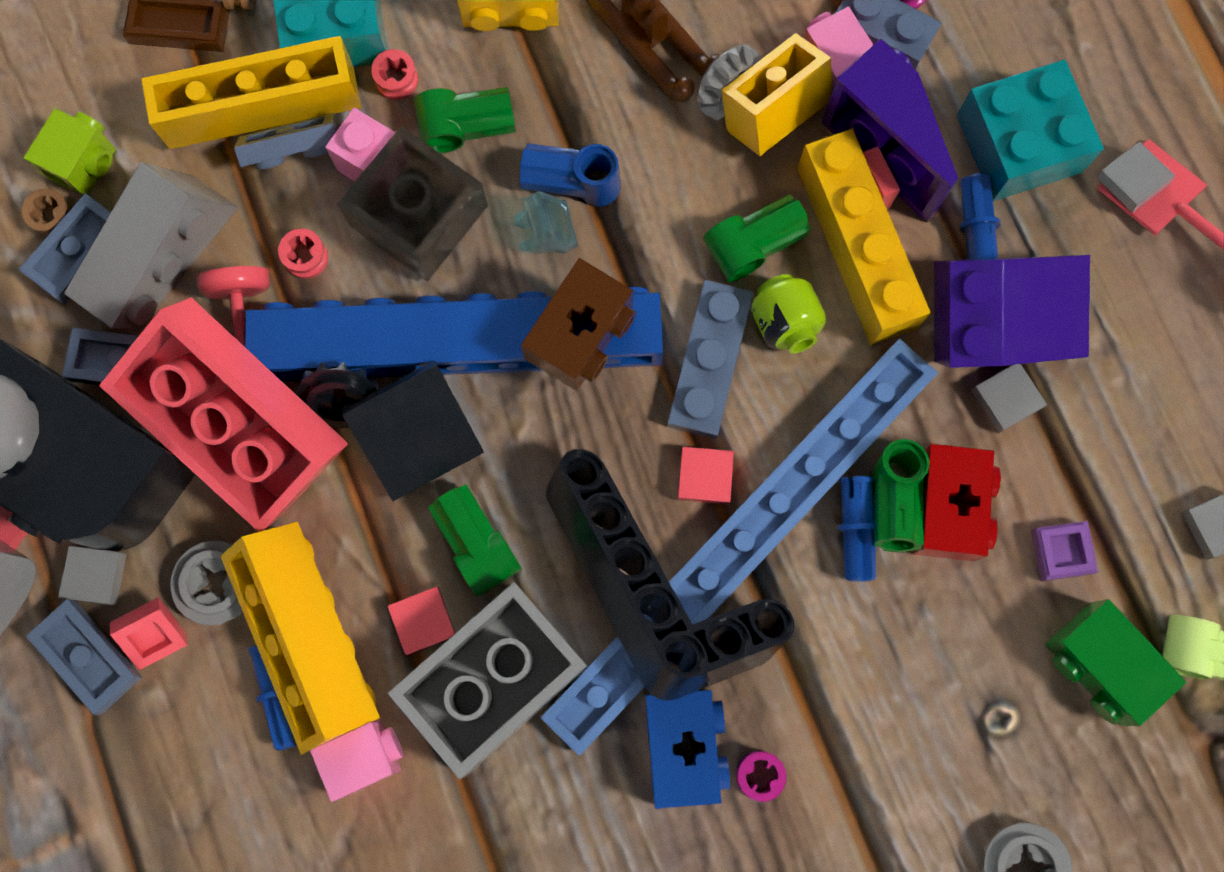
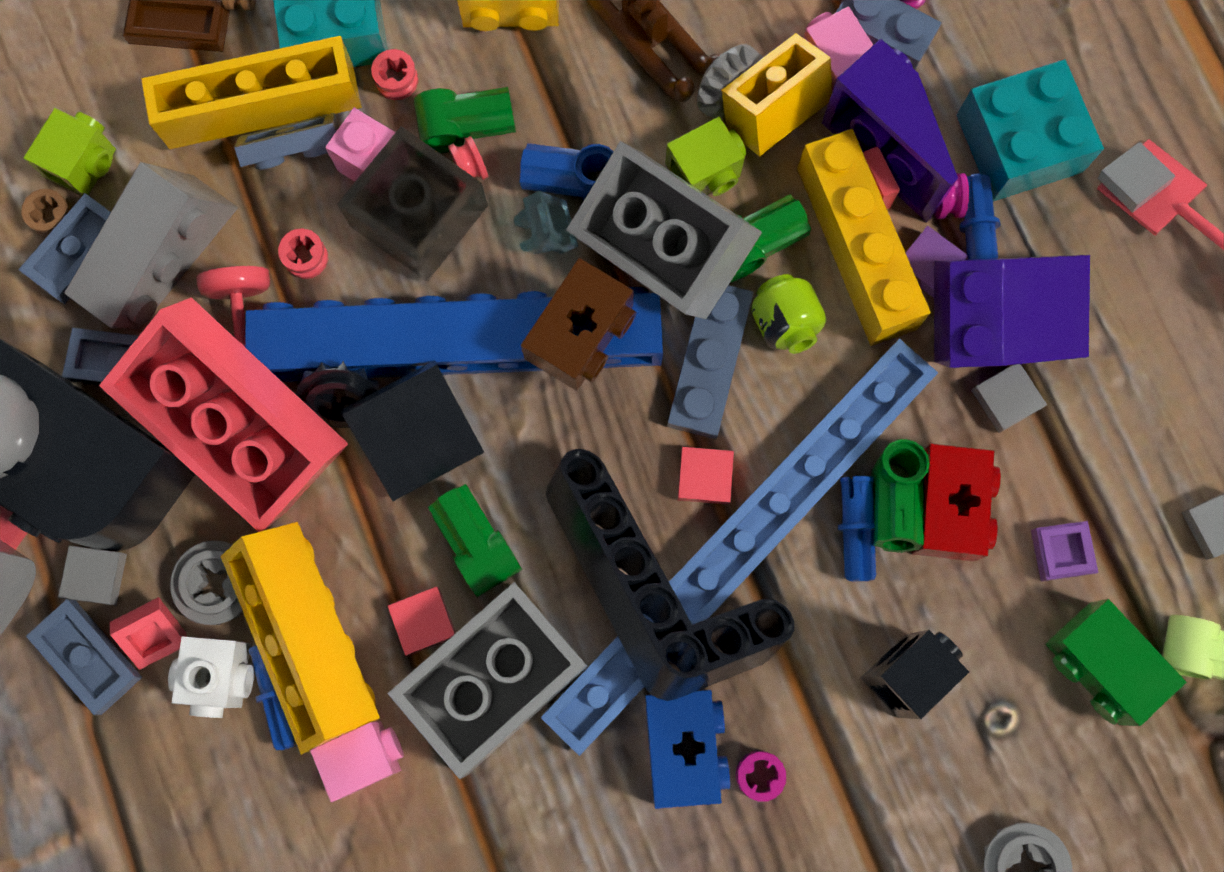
none -> white brick [168,636,254,718]
none -> coral bush [448,136,489,187]
none -> light grey brick [566,141,762,319]
none -> lime brick [665,116,746,196]
none -> black brick [860,630,969,719]
none -> medium lavender tile [906,226,968,298]
none -> dark pink bush [935,173,969,219]

